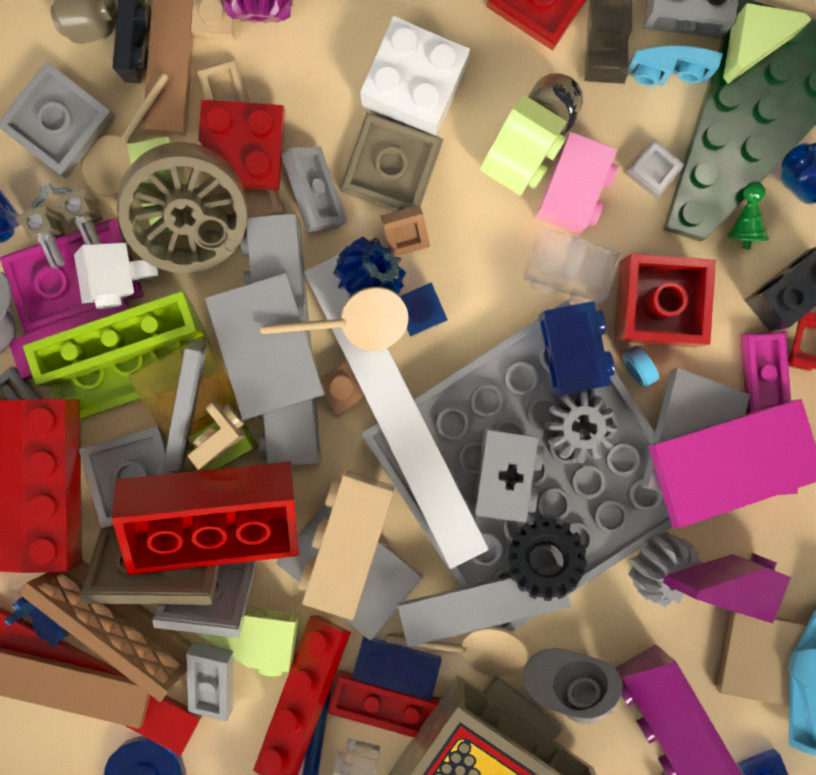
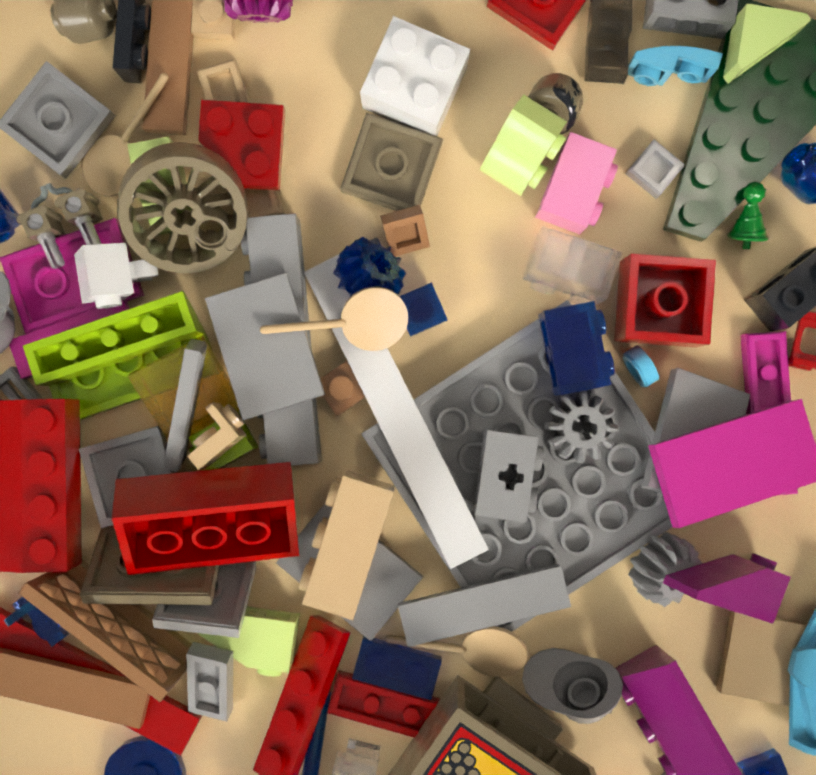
light grey plate [281,146,347,232] -> none
black tyre [508,518,587,601] -> none

